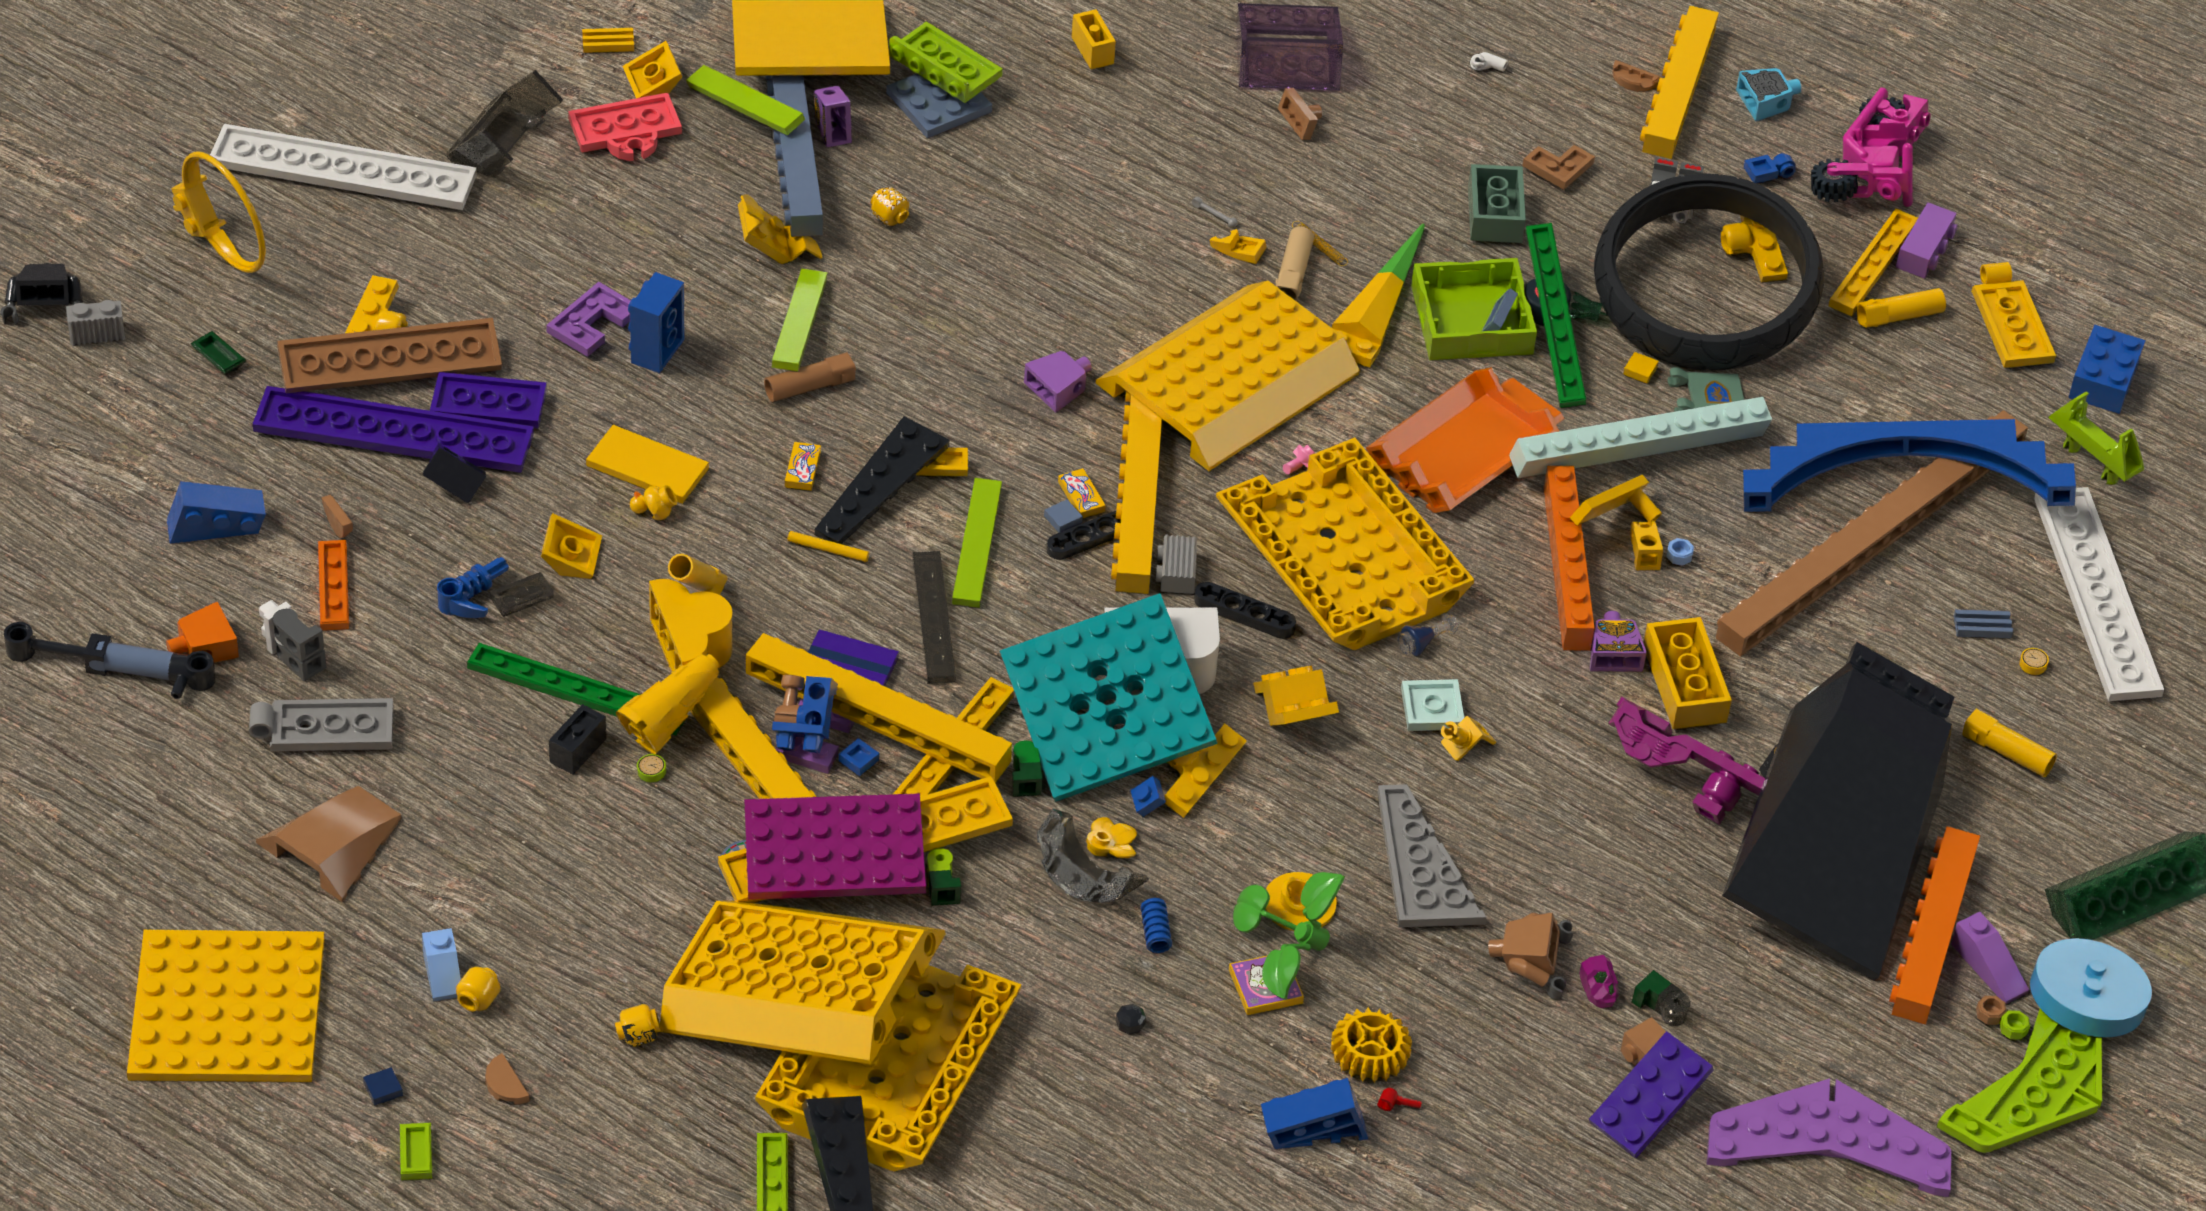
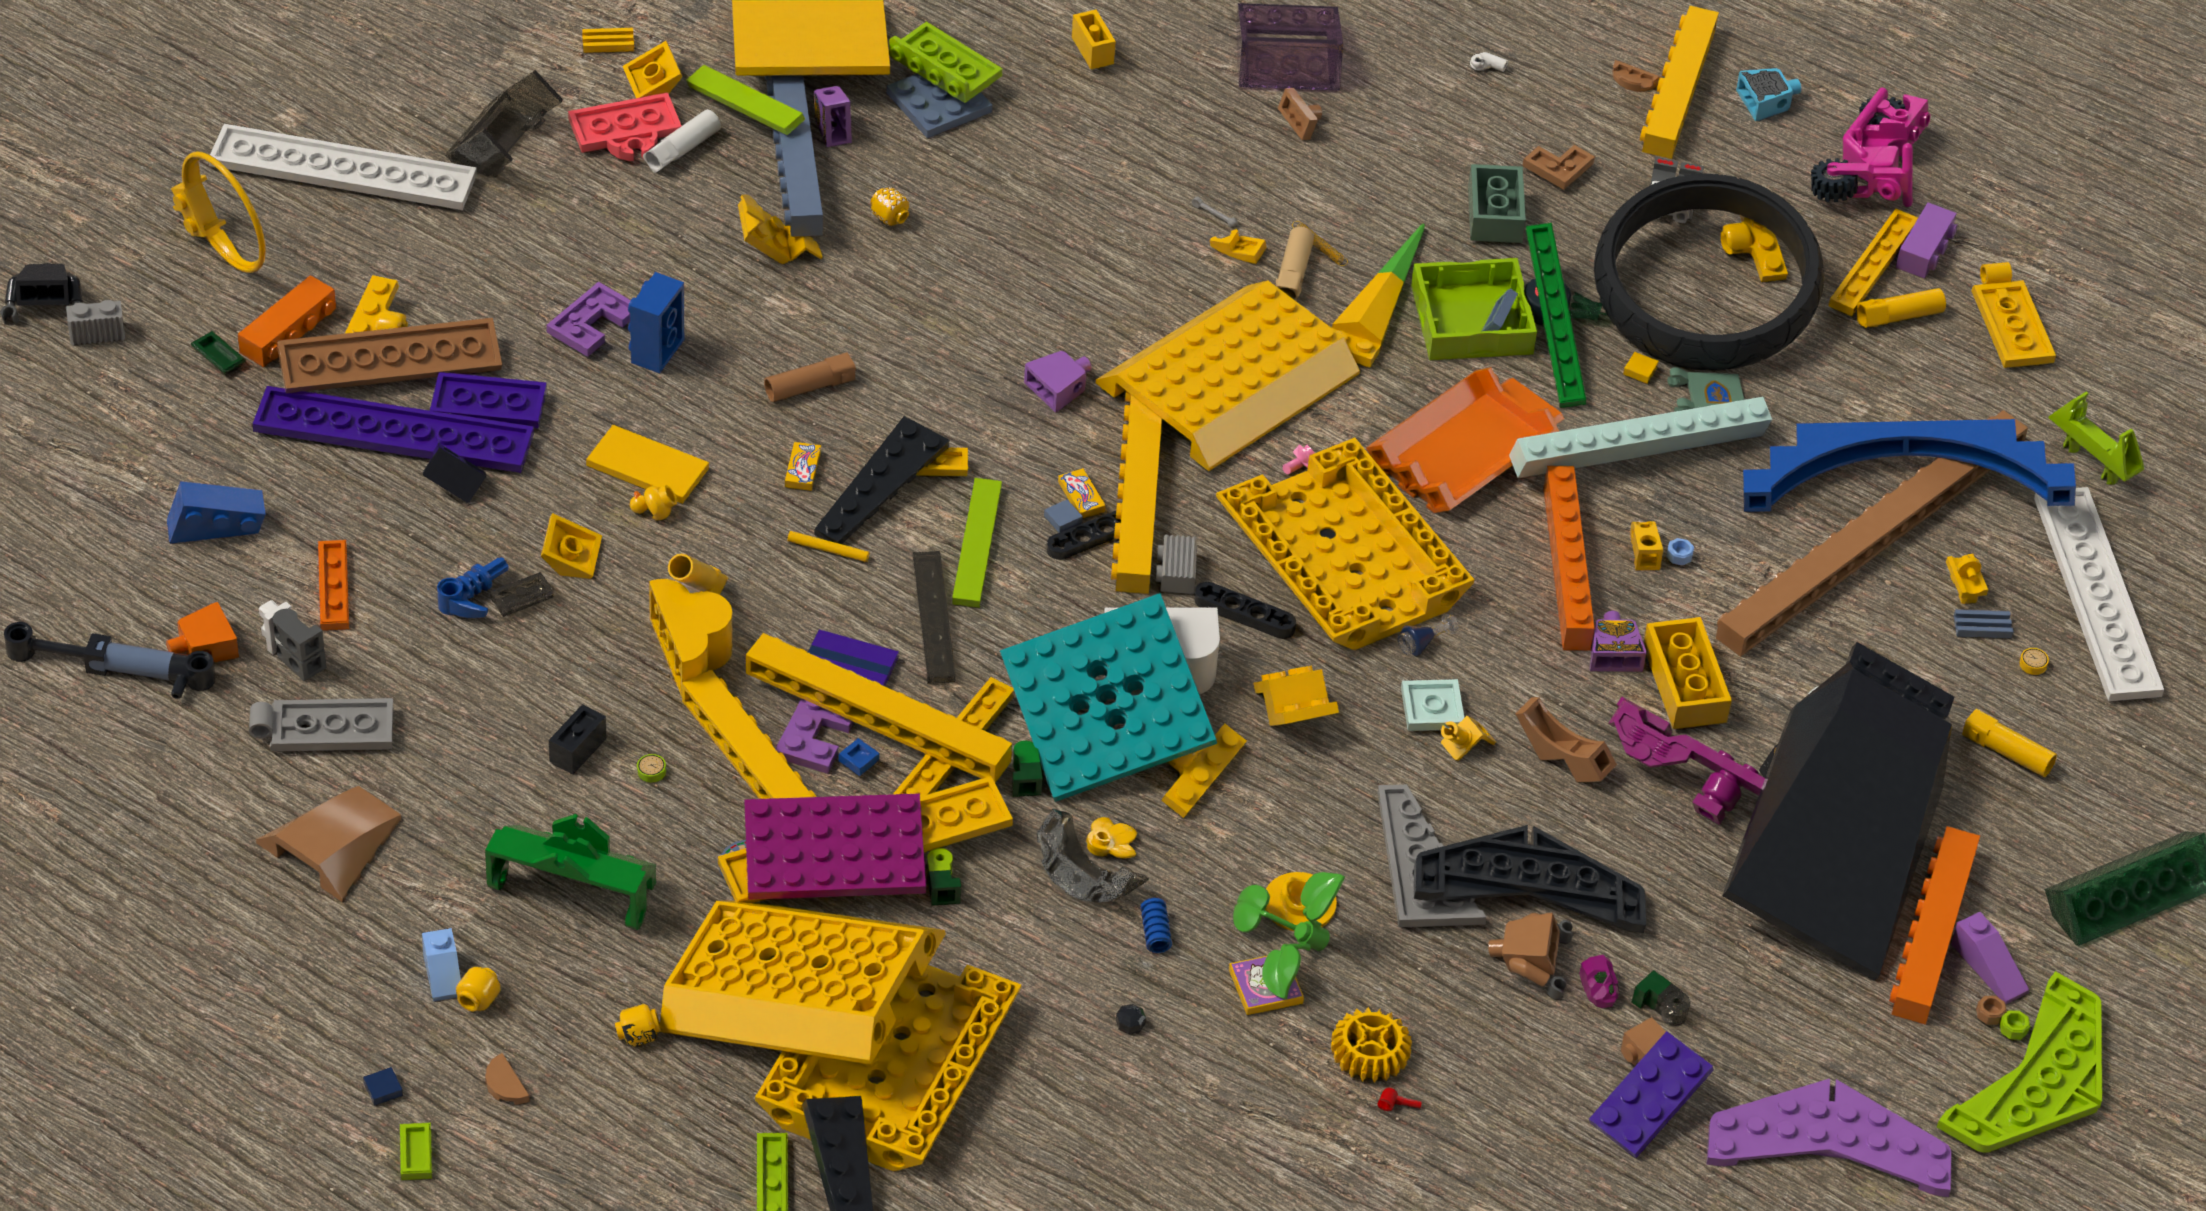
yellow plate [127,930,325,1082] -> none
medium nougat tile [322,495,353,538] -> none
green tile [467,643,687,736] -> none
yellow cone [616,654,720,754] -> none
lime tile [772,268,827,371] -> none
blue hips [772,675,838,753] -> none
blue plate [1130,776,1166,817] -> none
blue wedge [1261,1078,1369,1149] -> none
yellow piece [1570,474,1662,526] -> none
blue plate [1744,153,1796,183] -> none
brick [2030,938,2152,1037] -> none
blue brick [2068,324,2146,414] -> none
none -> orange brick [238,275,336,367]
none -> green piece [485,814,656,930]
none -> white piece [643,109,721,173]
none -> black wing [1413,825,1646,933]
none -> medium nougat arch [1515,697,1617,782]
none -> yellow hips [1946,554,1988,604]

